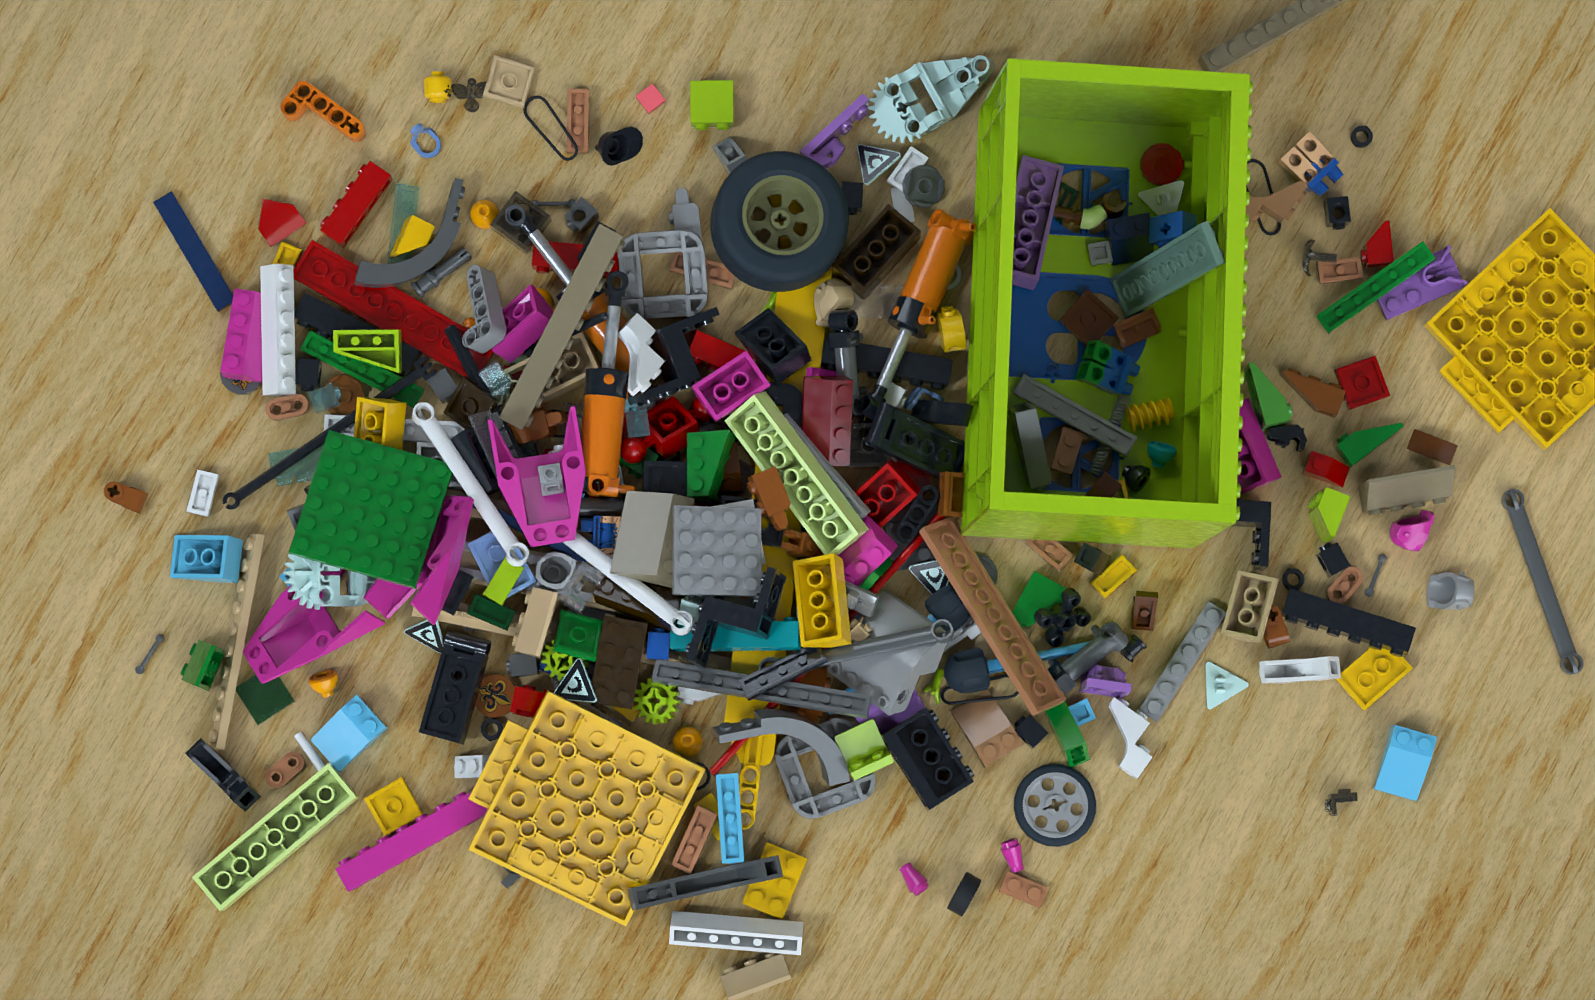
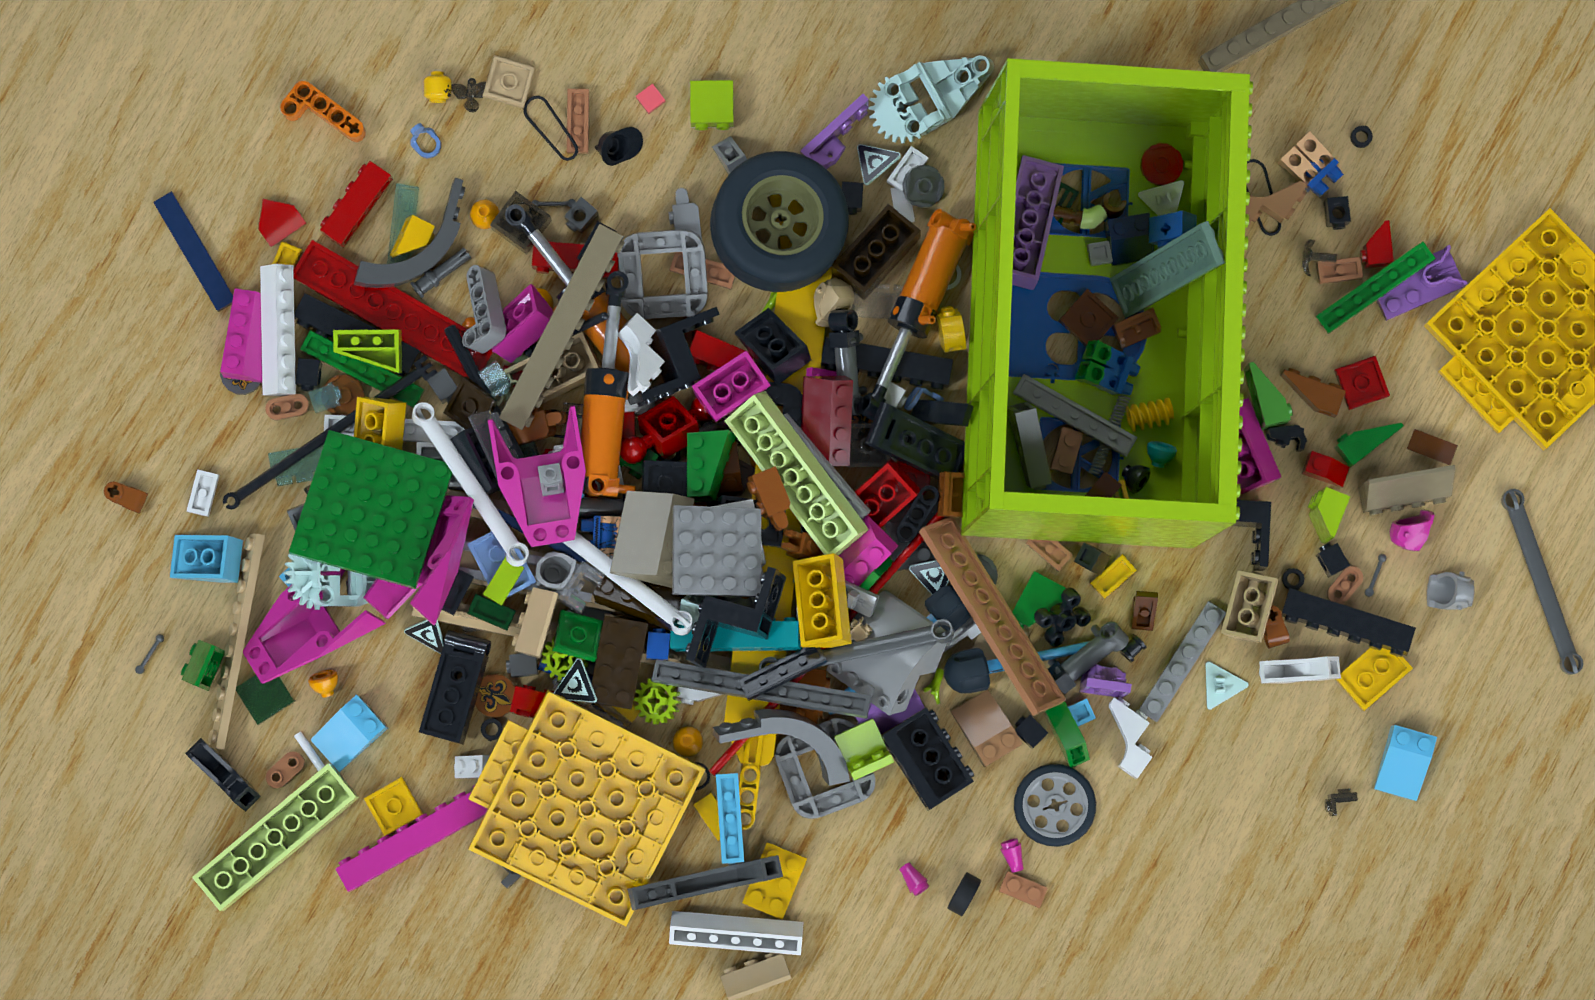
clear light blue bracket [624,406,650,438] -> none
nougat plate [671,805,718,874] -> none
black piece [941,674,1019,705] -> none

